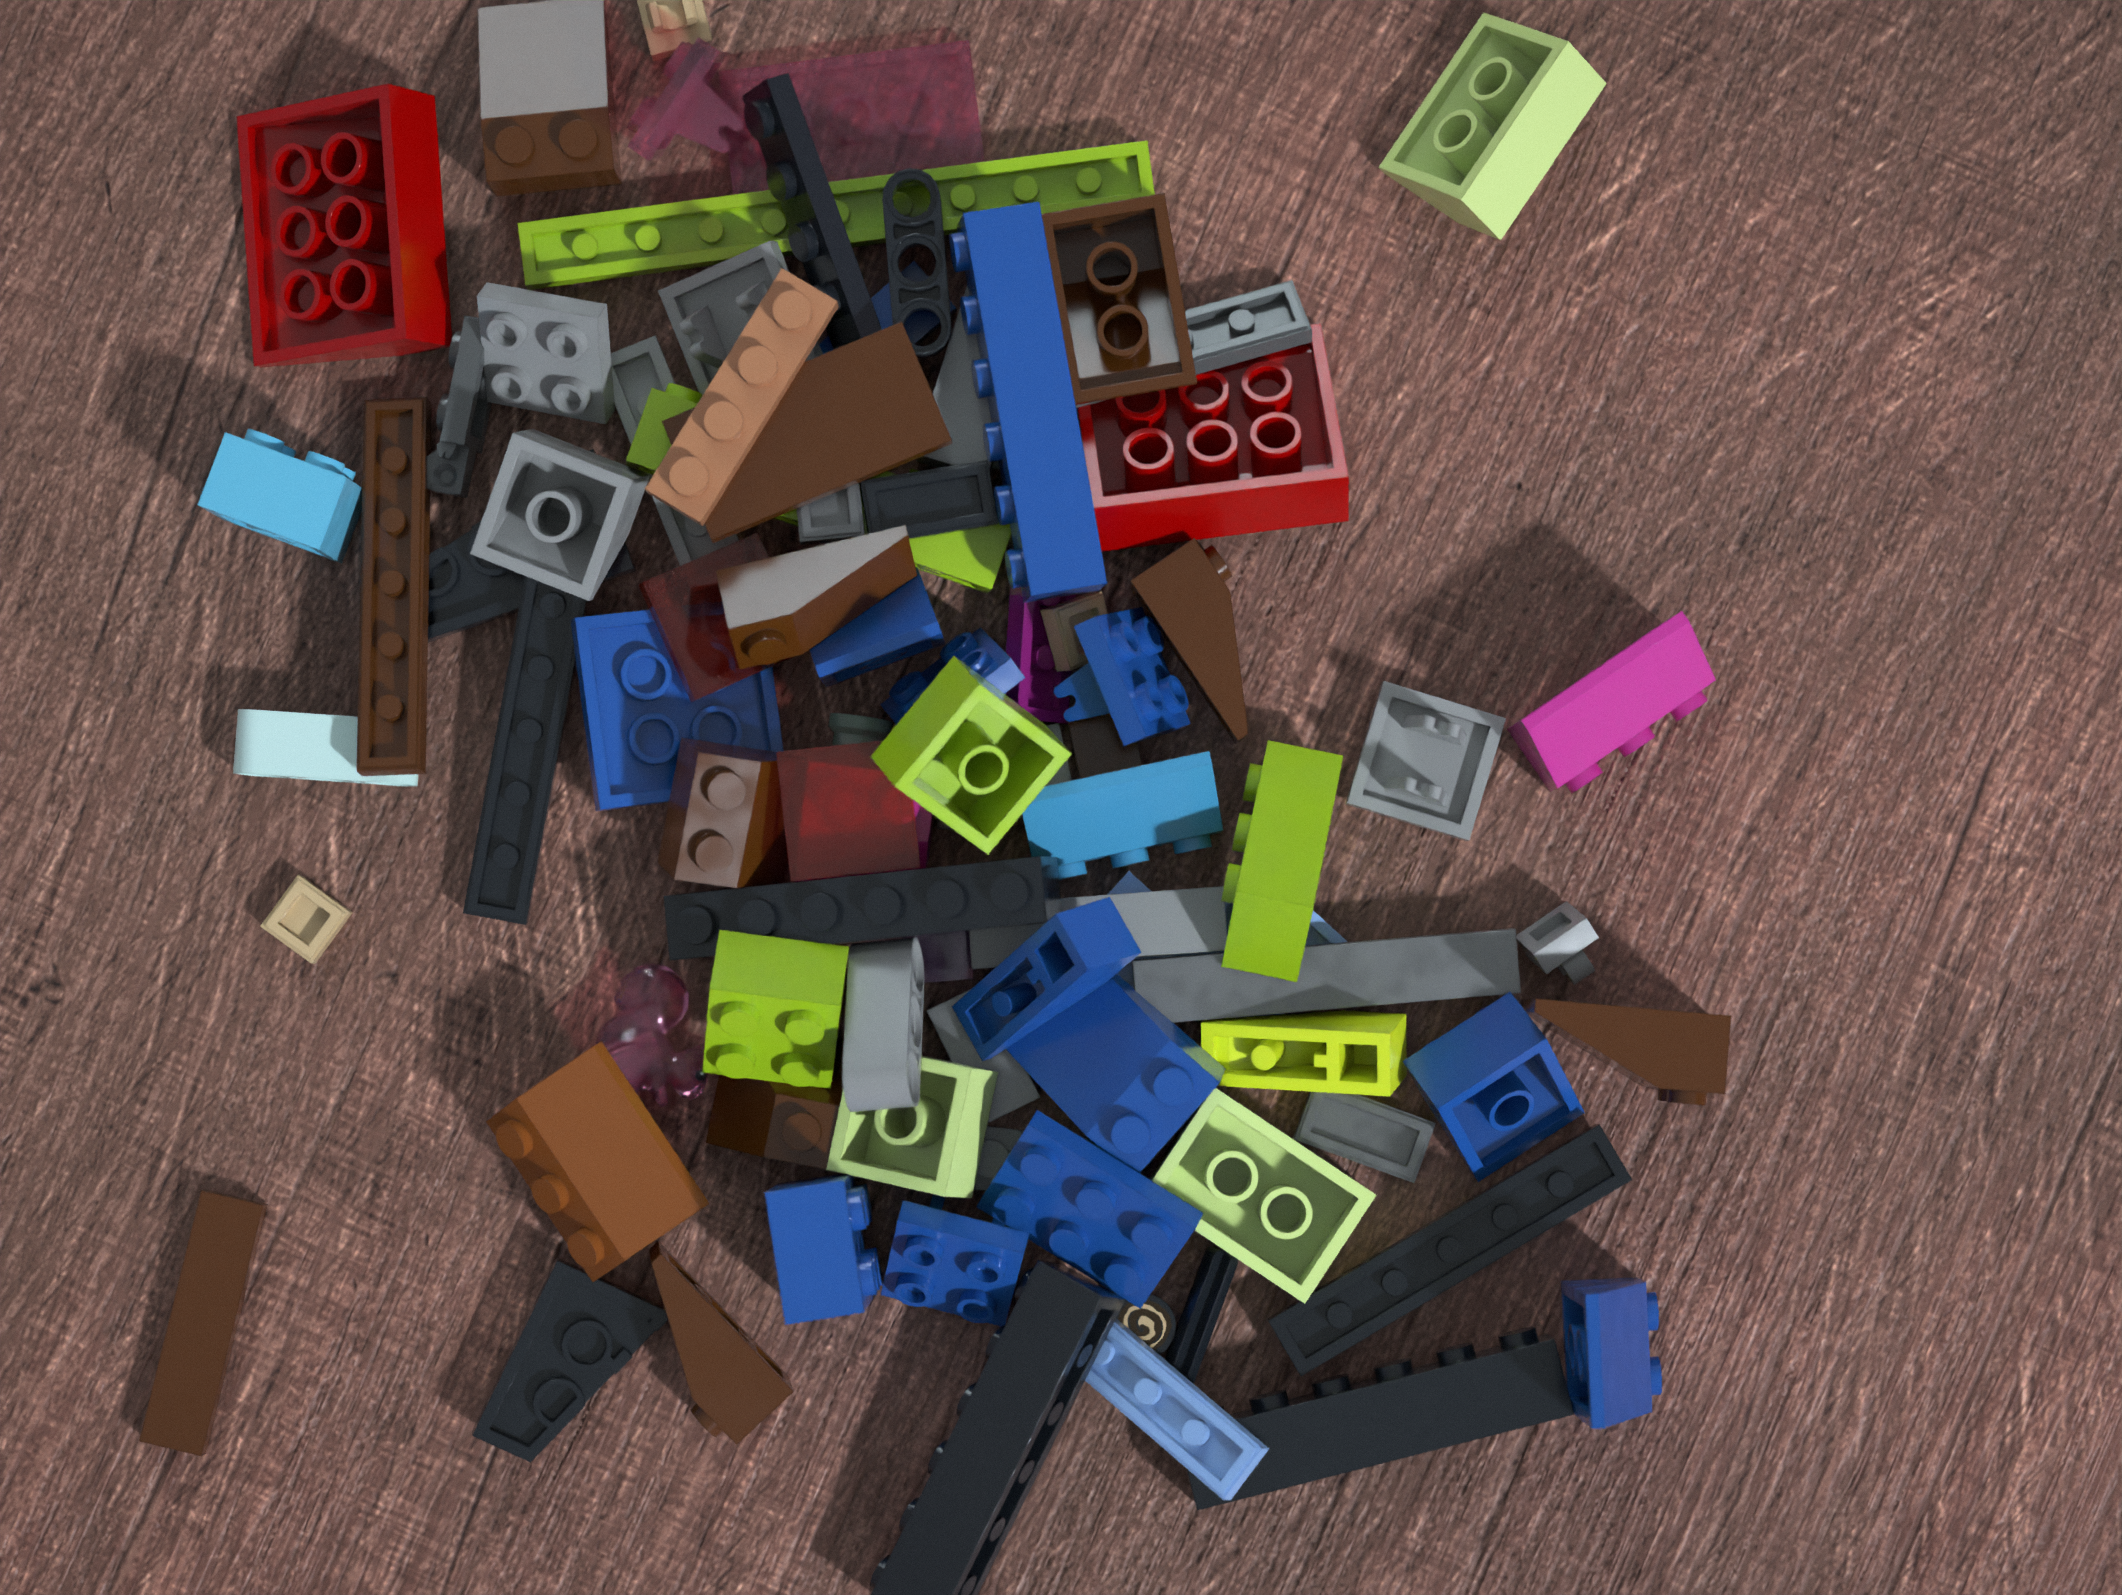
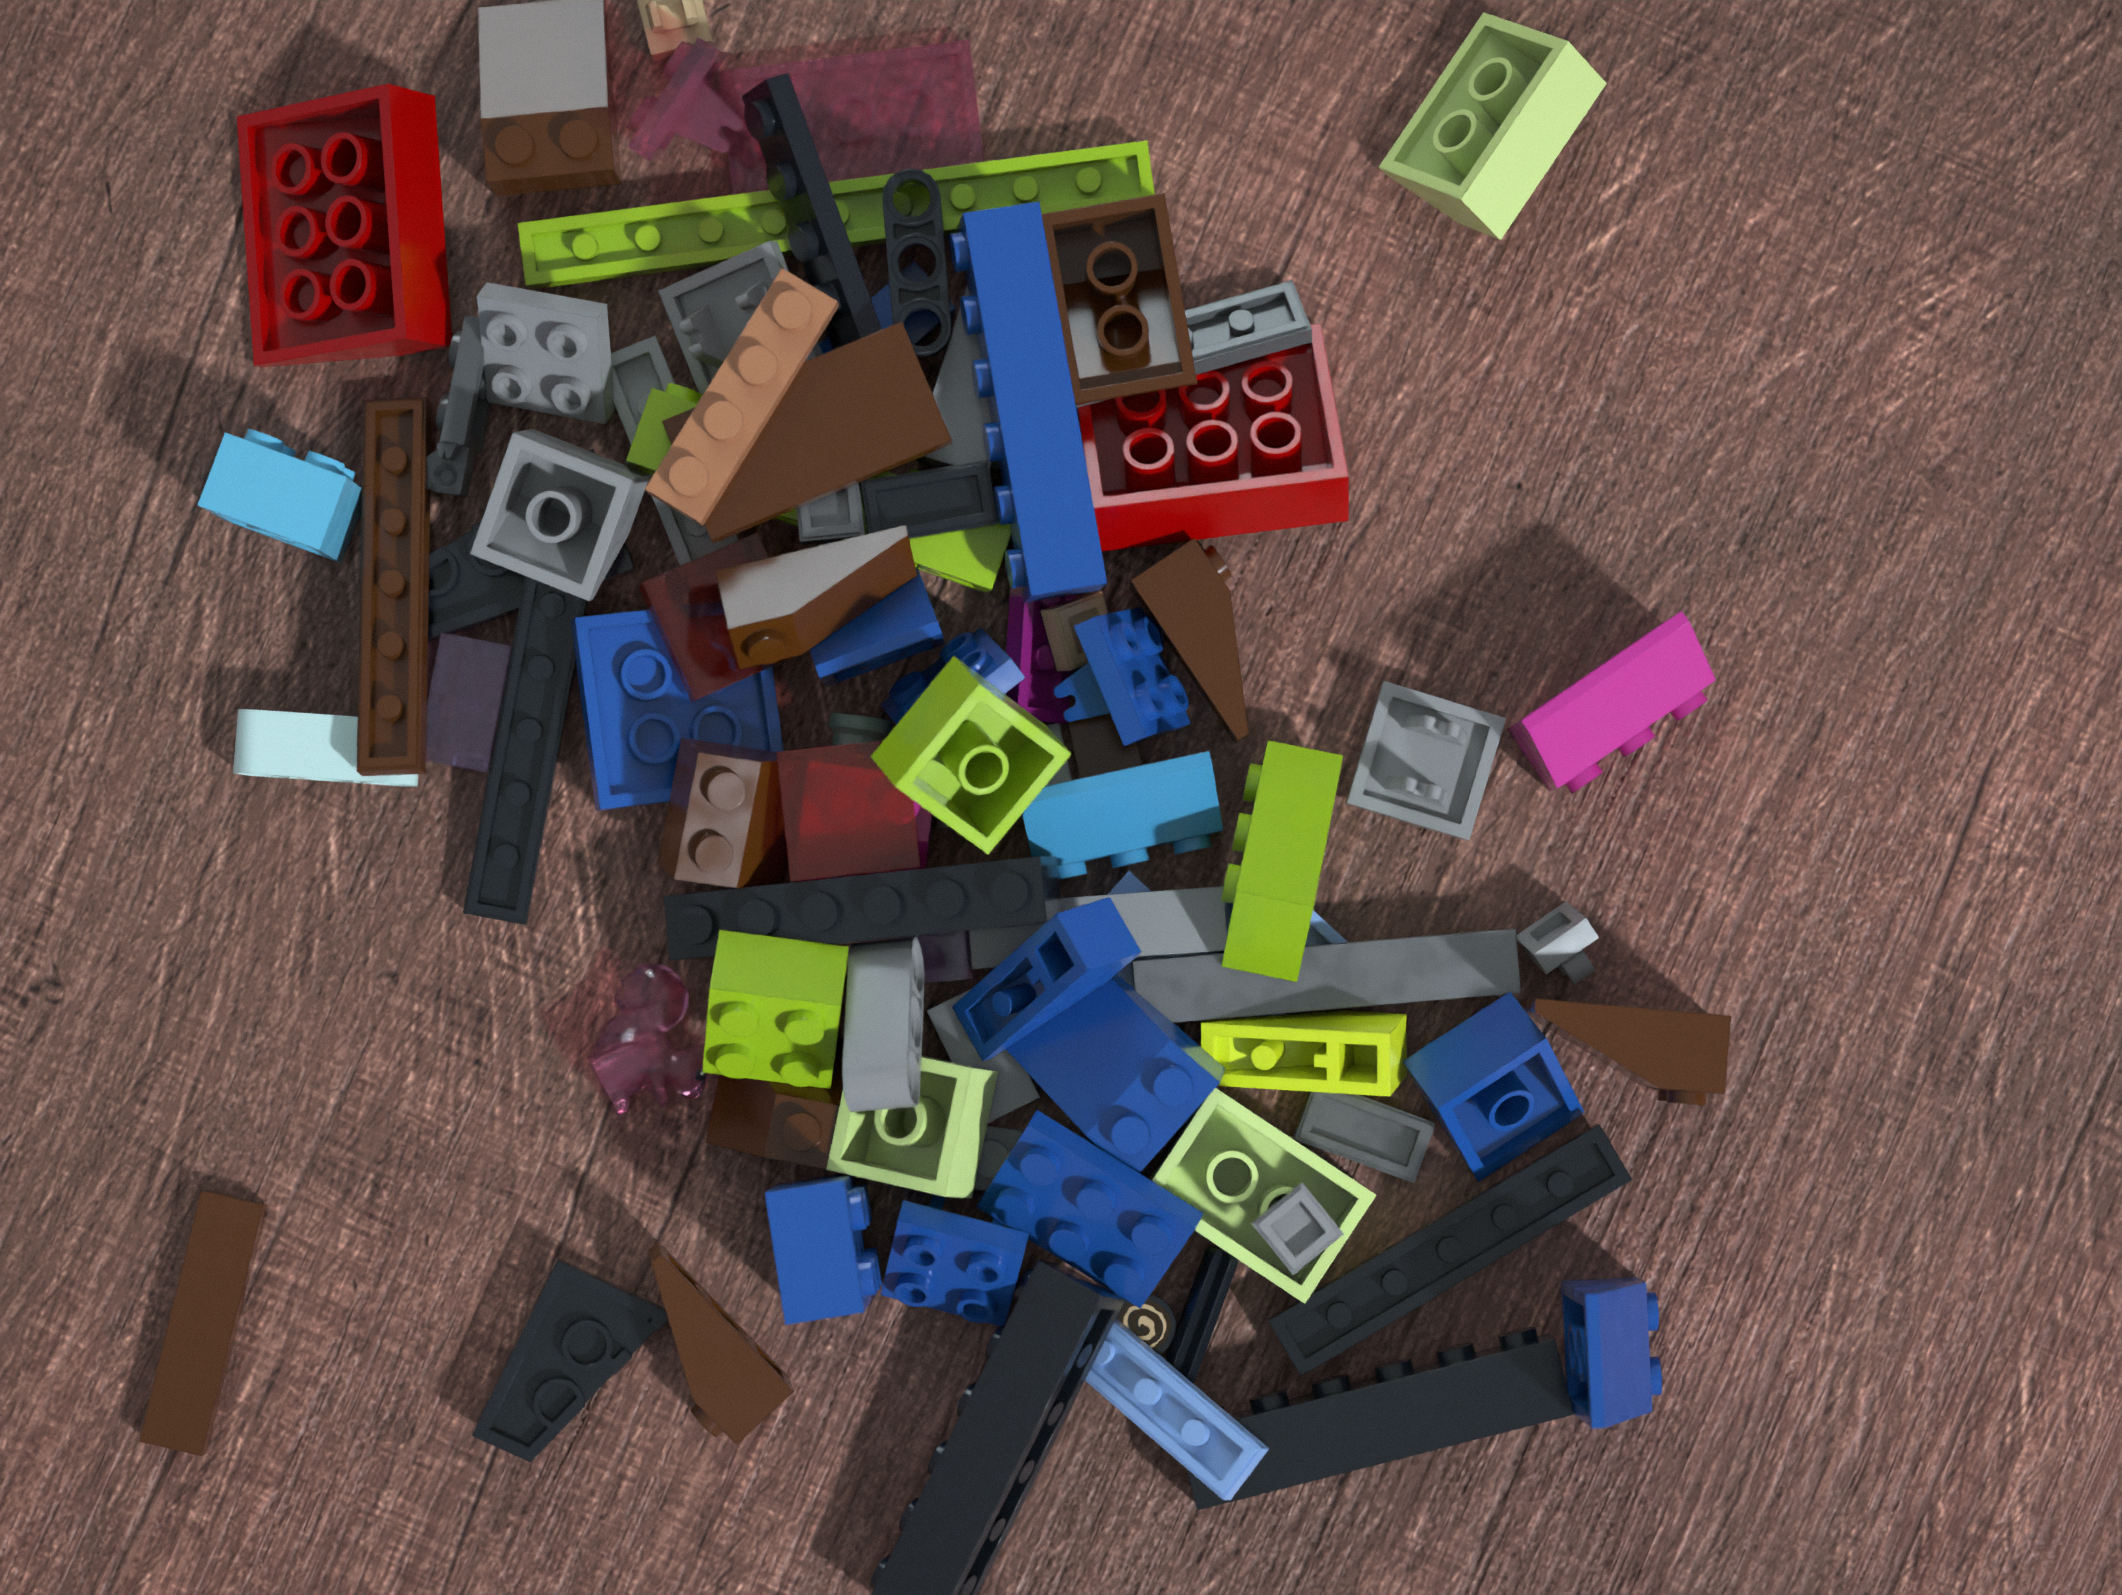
tan tile [260,875,353,964] -> none
dark orange slope [486,1041,710,1282] -> none
none -> clear purple hinge [426,633,512,773]
none -> light grey tile [1251,1182,1344,1275]

